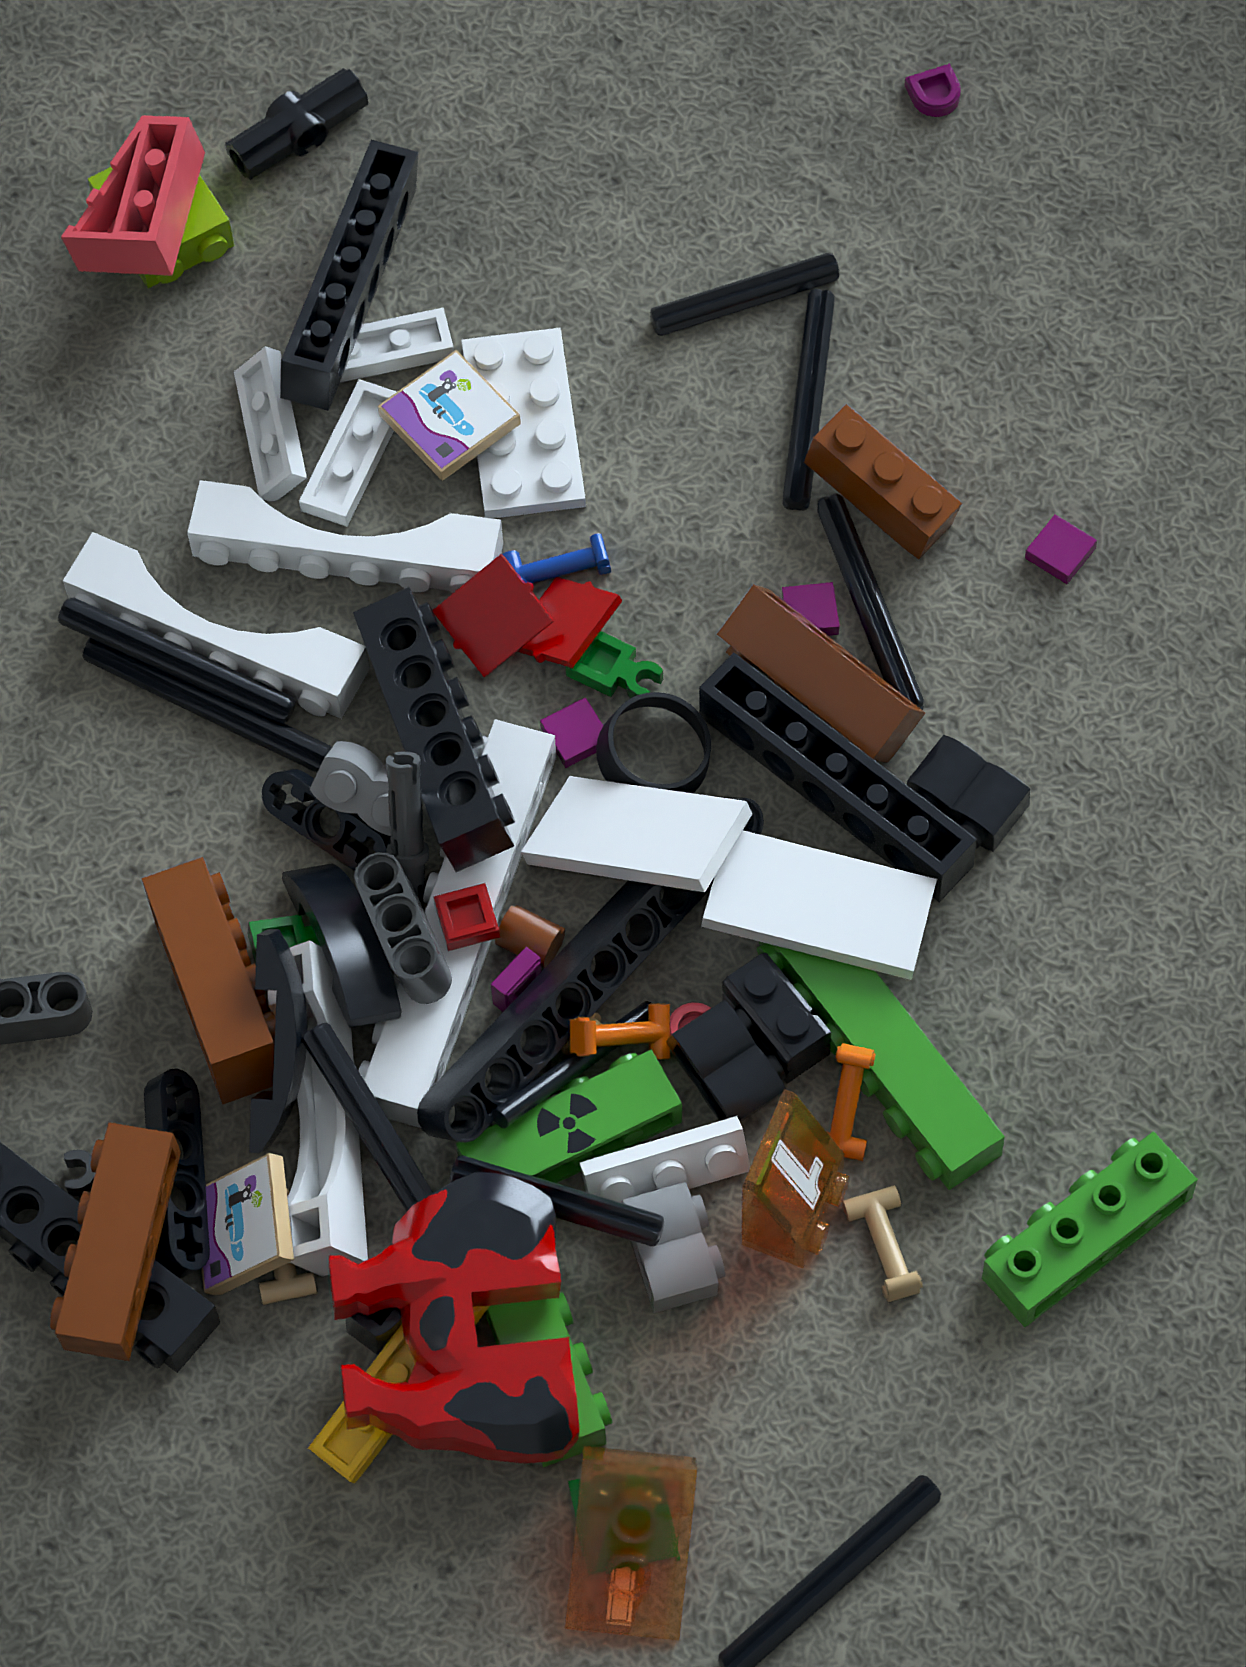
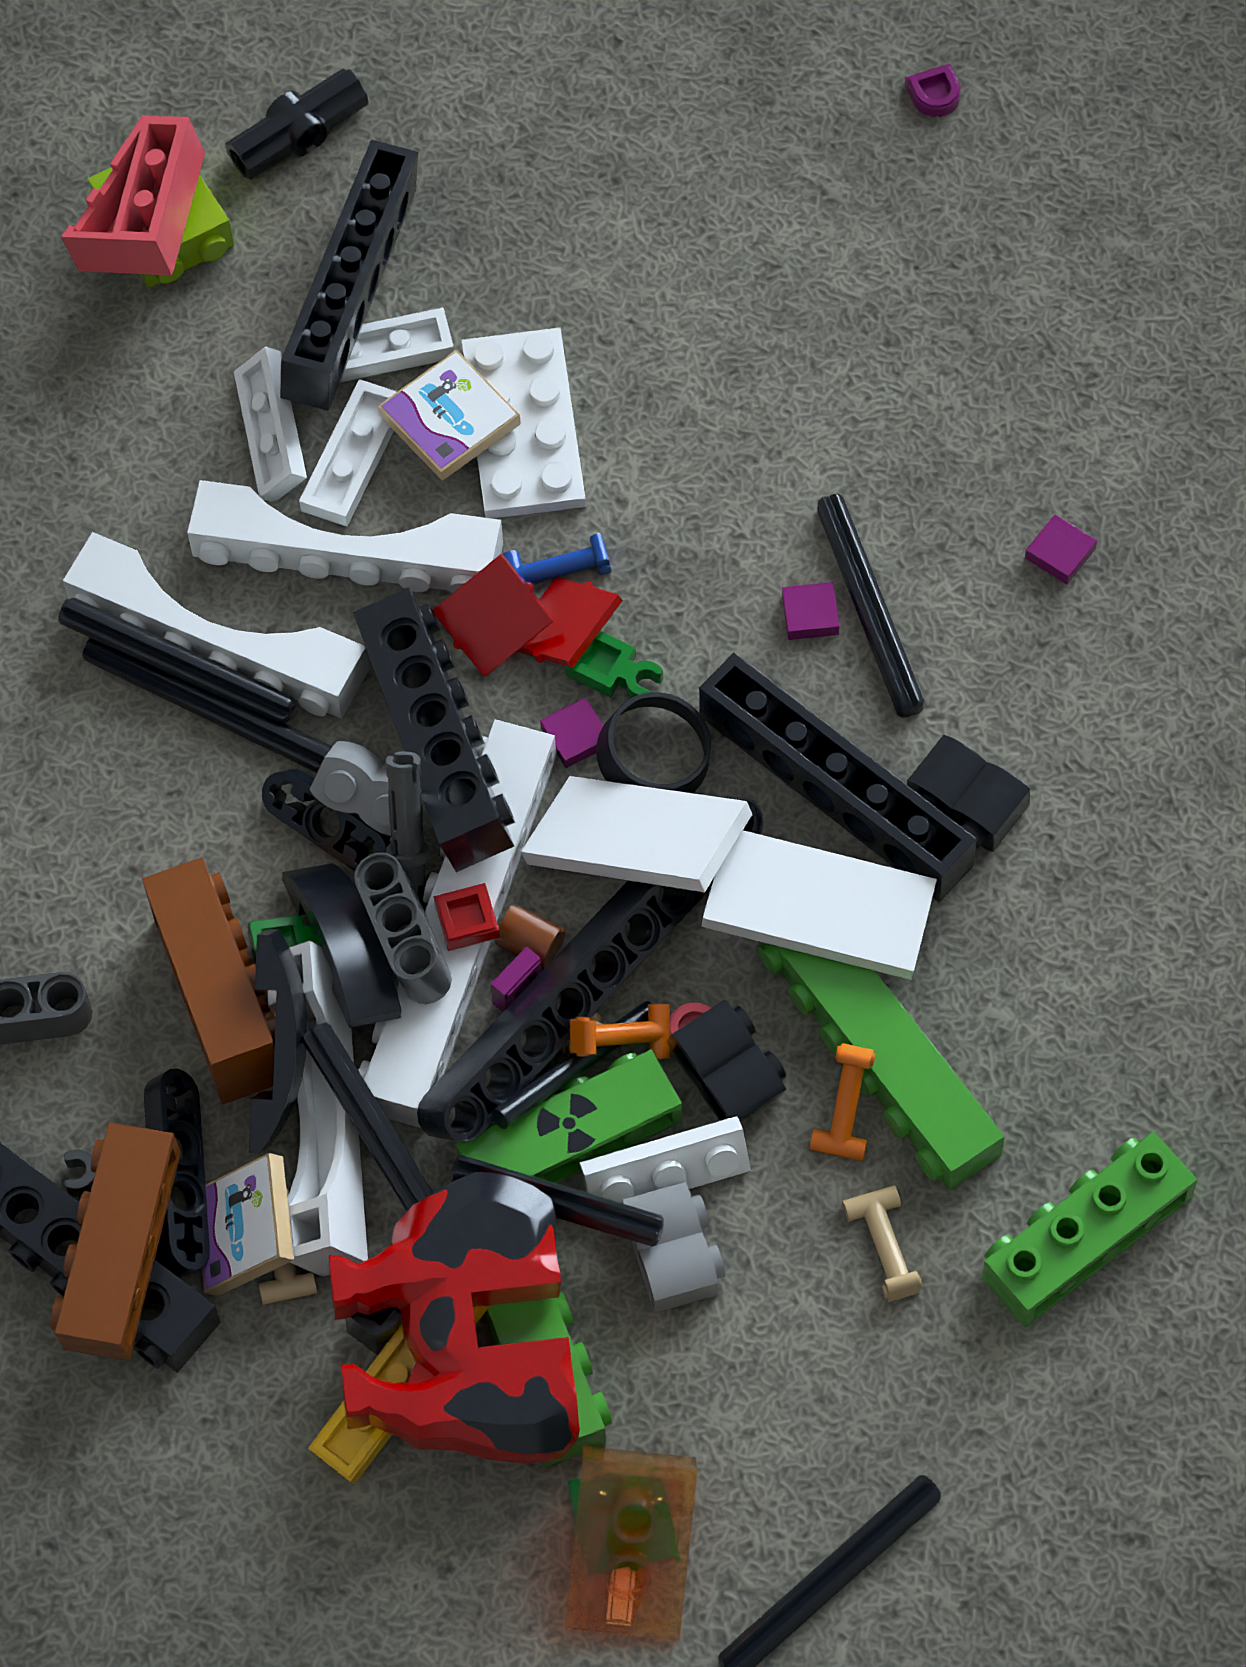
black axle [650,253,839,336] -> none
dark orange brick [717,584,926,763] -> none
black brick [722,952,831,1084] -> none
clear orange slope [742,1089,850,1268] -> none
black axle [783,289,835,511] -> none
dark orange brick [804,404,962,559] -> none

